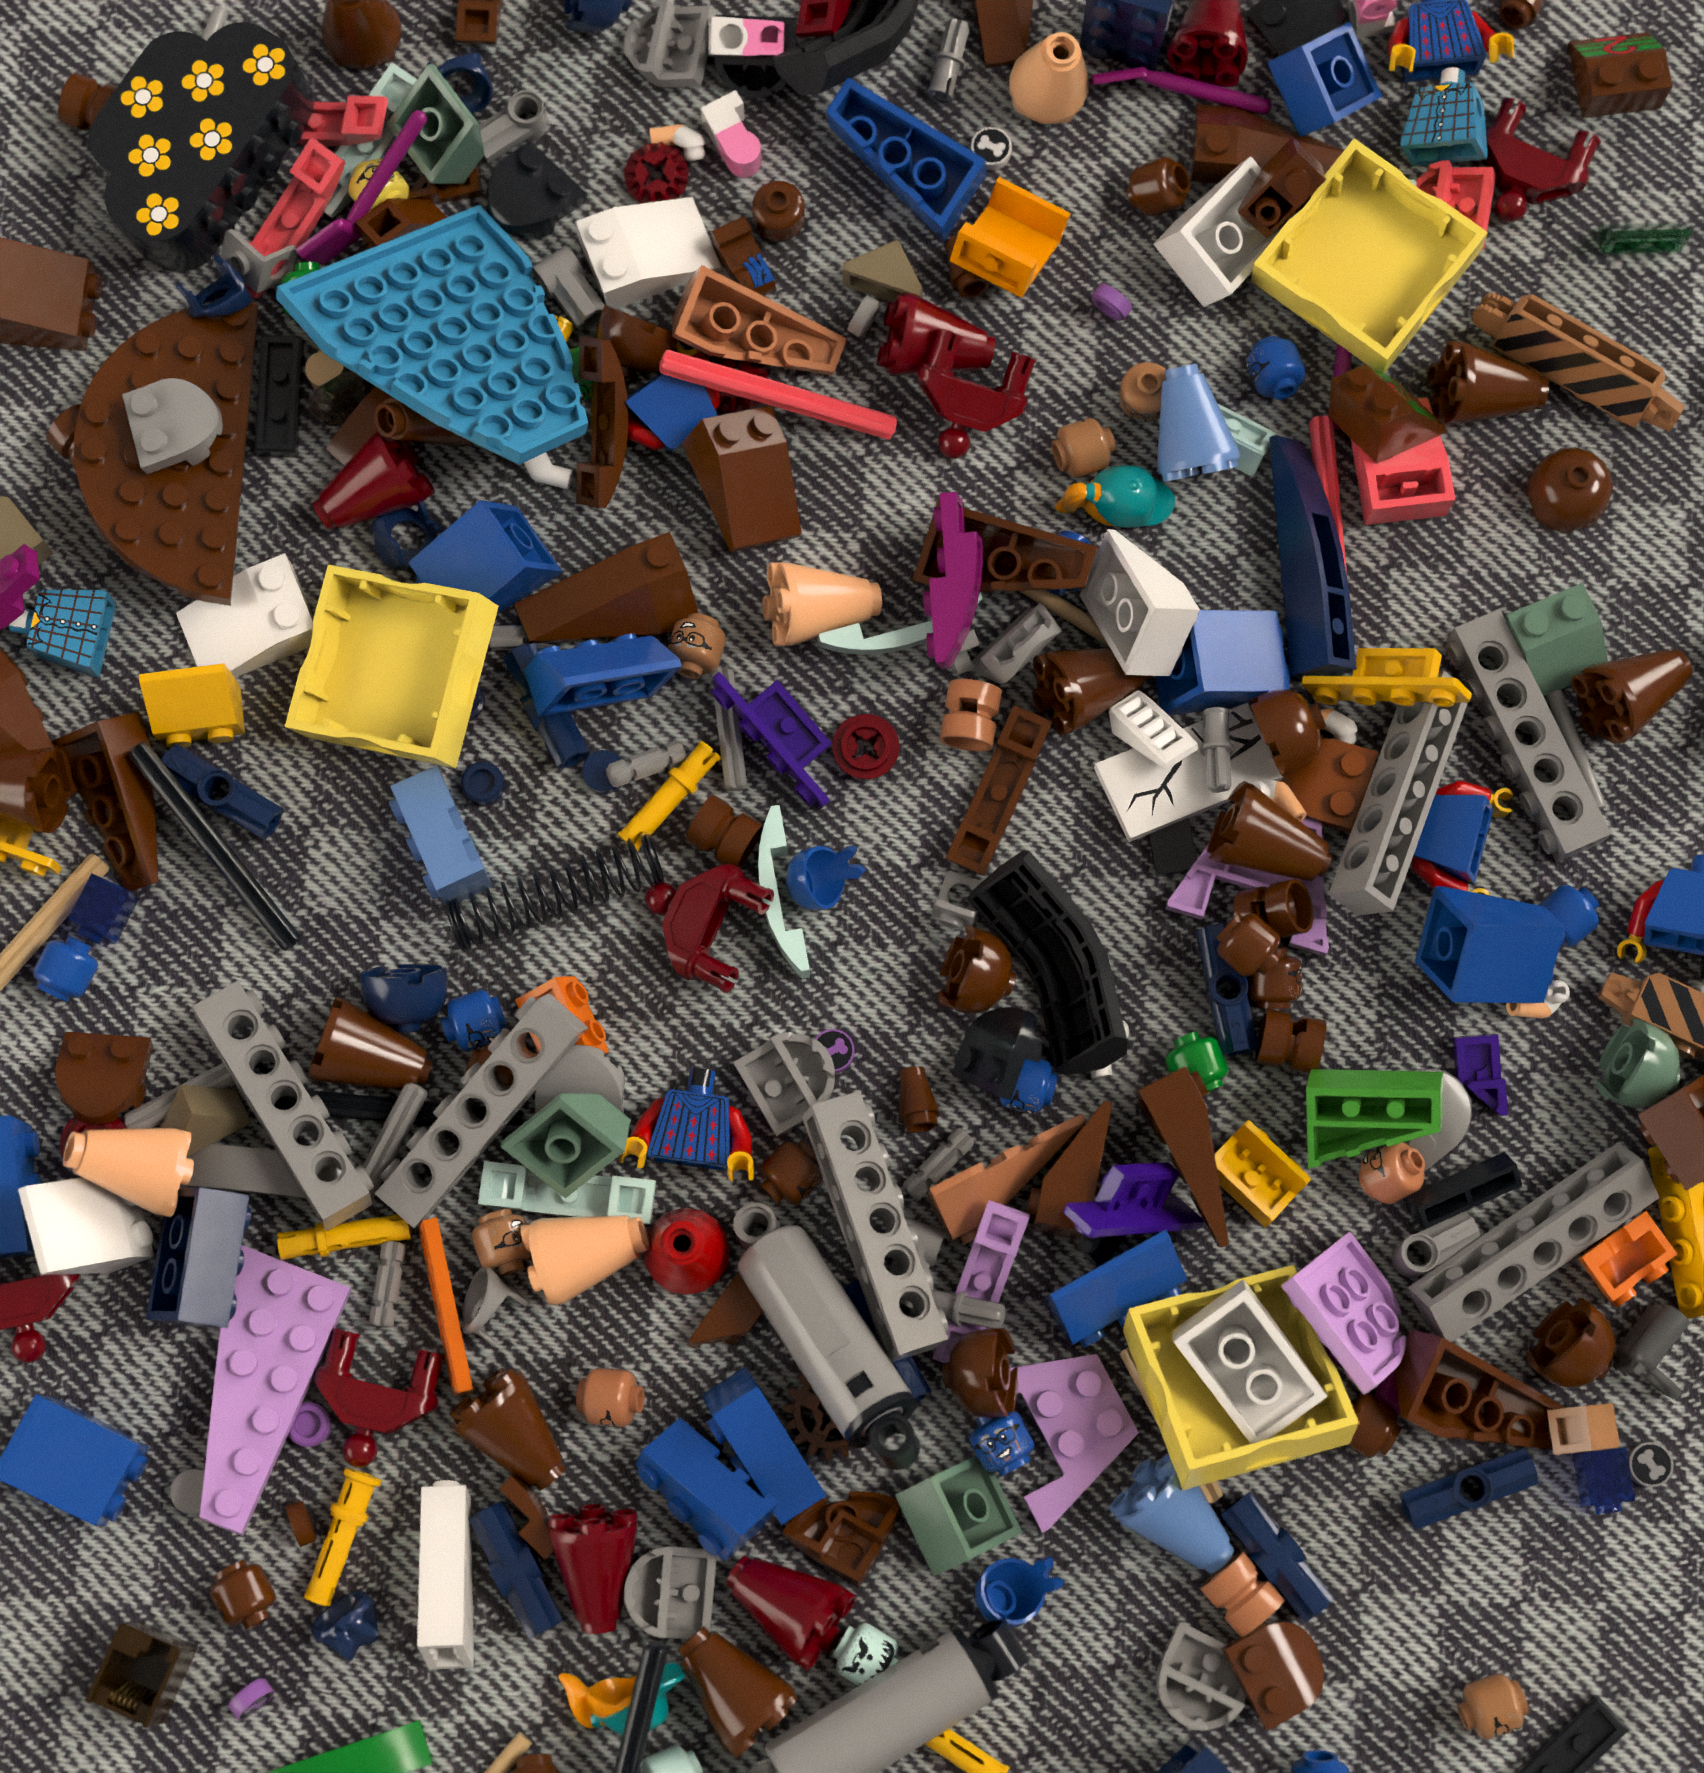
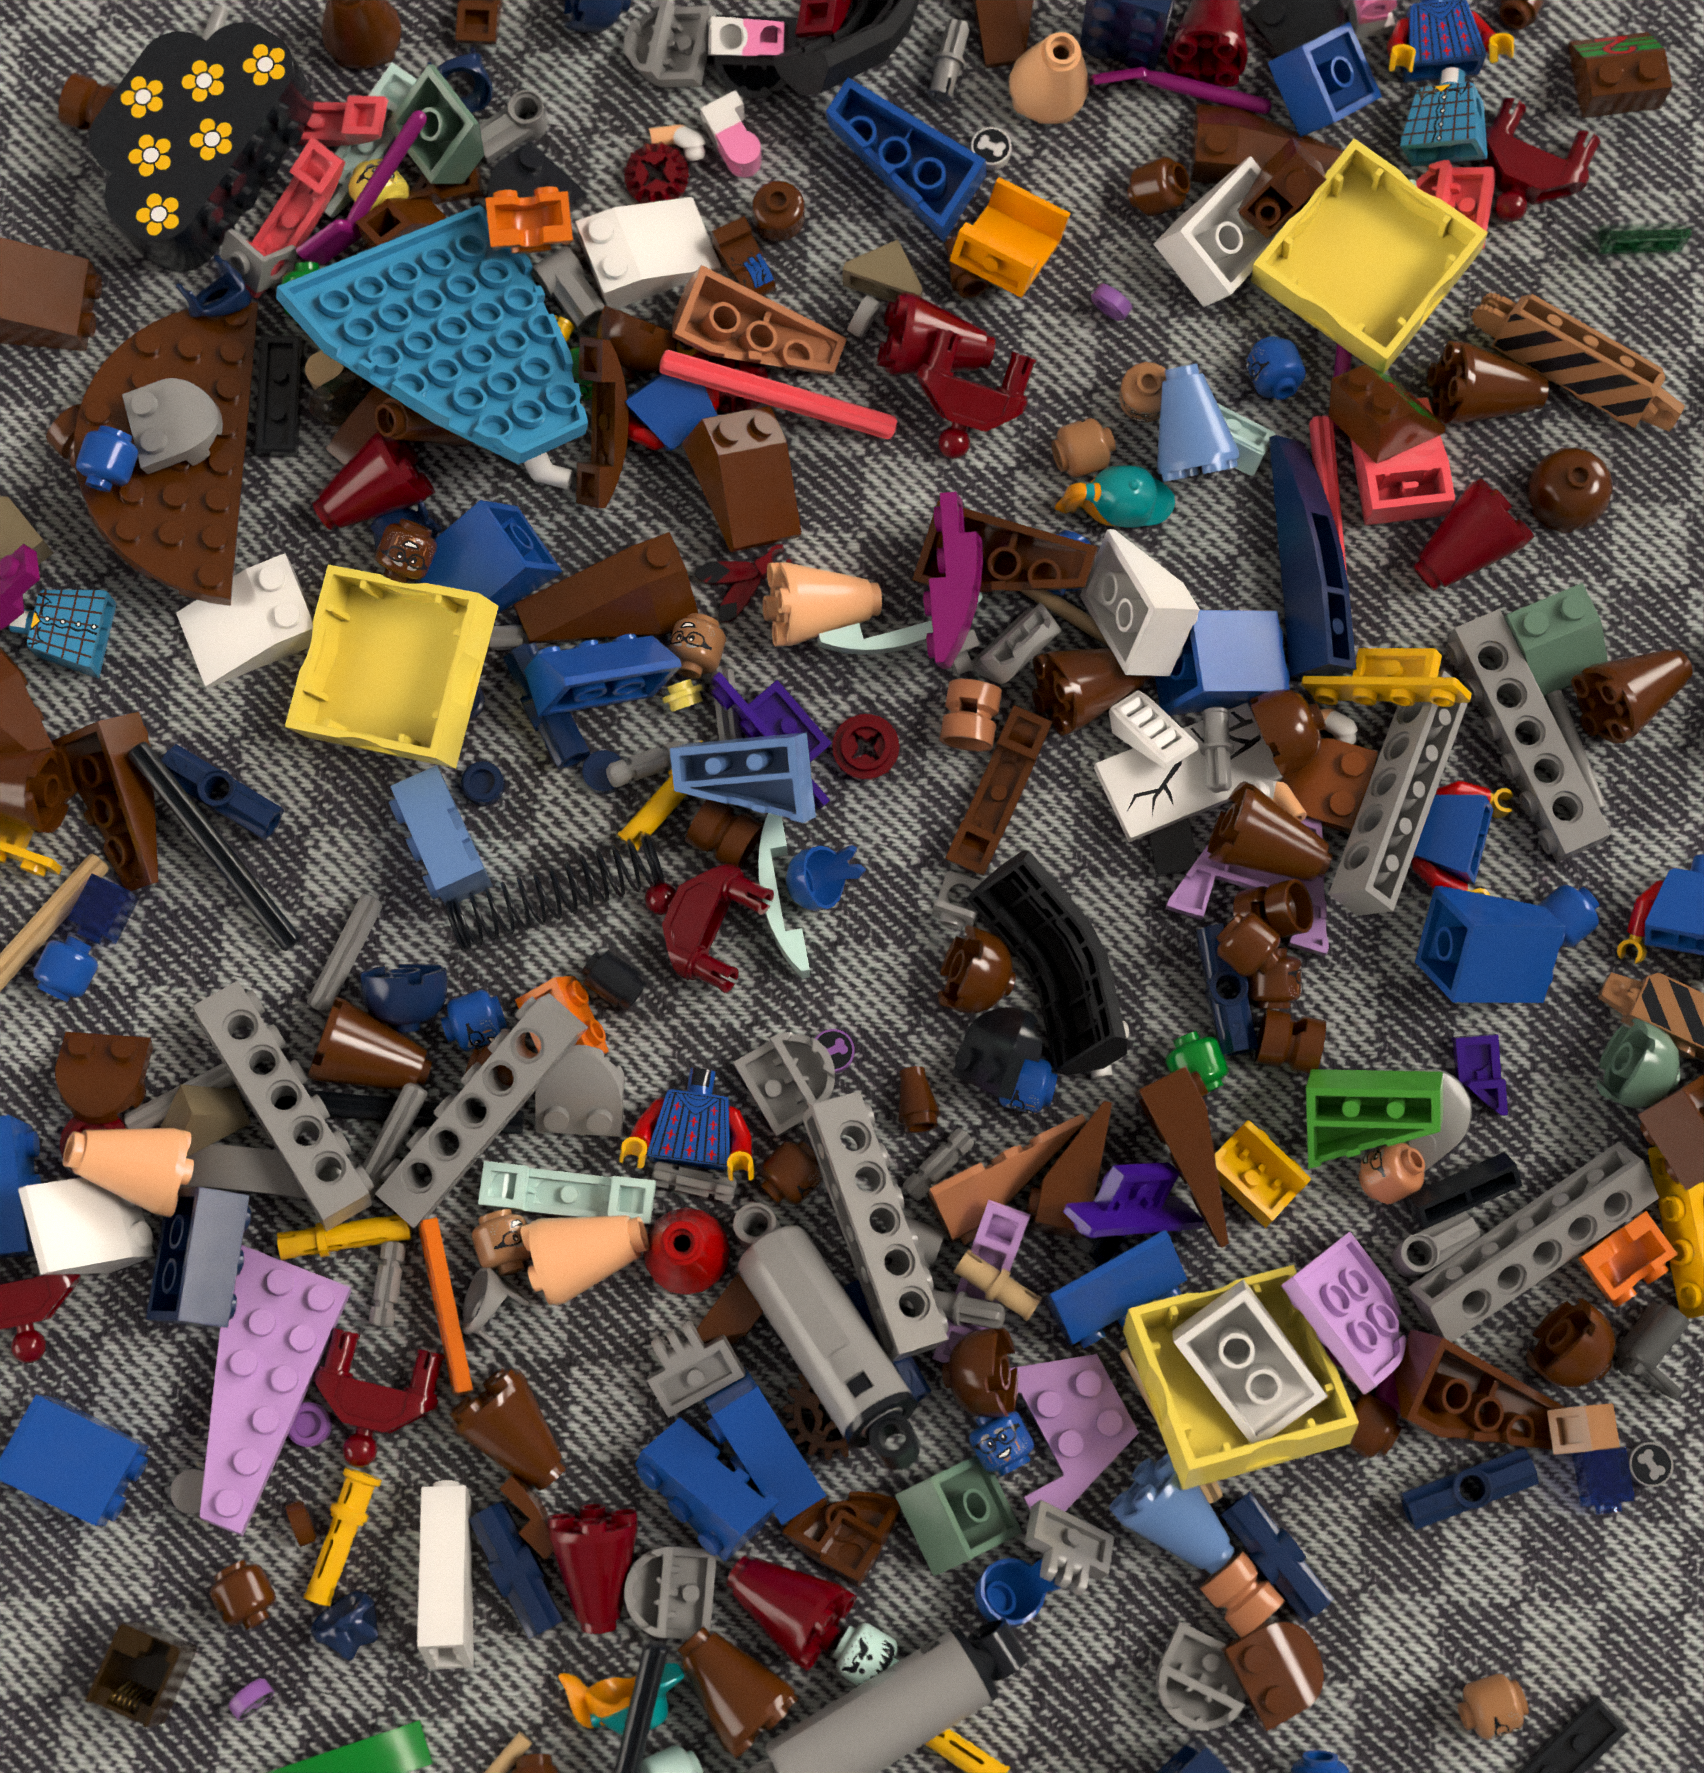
yellow slope [139,663,245,748] -> none
sand green slope [500,1093,631,1199] -> none
nougat head [576,1368,645,1428] -> none
arm [1506,980,1570,1019] -> none
none -> blue head [76,426,138,492]
none -> light grey axle [307,894,382,1014]
none -> reddish brown head [375,518,437,583]
none -> orange cylinder [485,187,573,254]
none -> black brick [581,950,647,1011]
none -> light grey hinge [646,1320,746,1418]
none -> light grey axle [651,1161,737,1202]
none -> light yellow plate [662,679,703,712]
none -> medium blue wedge [669,732,816,823]
none -> dark red piece [694,544,793,623]
none -> tan pin [953,1249,1042,1321]
none -> light grey hinge [1025,1500,1115,1596]
none -> dark red cone [1412,478,1534,591]

